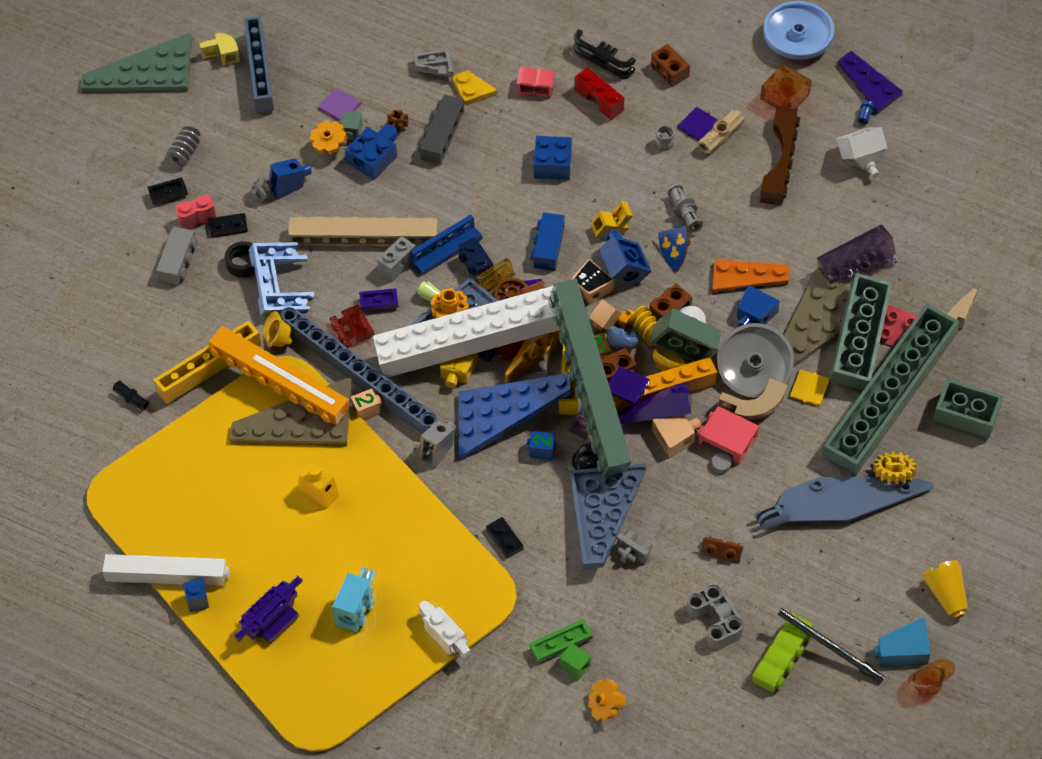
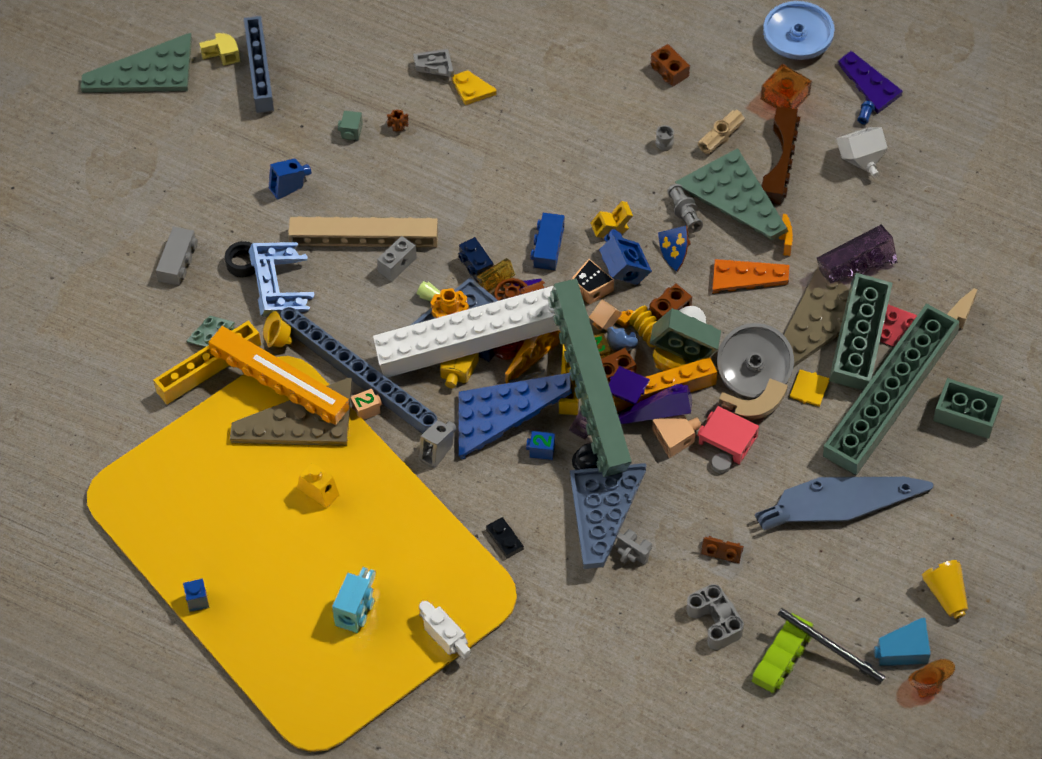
white brick [103,554,230,586] -> none
black pin [112,380,150,411] -> none
black plate [147,177,188,205] -> none
light grey piece [166,125,201,165] -> none
coral brick [175,195,216,229] -> none
black plate [209,213,248,237] -> none
dark purple piece [234,575,303,644] -> none
light grey gear [250,178,273,201] -> none
light orange plant [310,120,347,155] -> none
medium lavender piece [318,88,361,121] -> none
clear red plate [329,304,374,348] -> none
blue brick [345,125,397,180] -> none
dark purple plate [359,288,399,312] -> none
blue fence [410,214,482,276] -> none
dark grey brick [418,94,465,165] -> none
coral brick [517,67,555,97] -> none
bright green plate [529,619,593,663] -> none
blue brick [534,136,572,180] -> none
bright green panel [559,644,591,680] -> none
black piece [574,29,636,77] -> none
red arch [574,67,624,120] -> none
light orange plant [588,679,626,721] -> none
dark purple piece [677,106,718,141] -> none
blue torso [737,285,780,327] -> none
yellow gear [873,451,917,484] -> none
none -> sand green hinge [186,316,235,347]
none -> sand green wing [675,148,788,240]
none -> light orange slope [779,214,793,256]

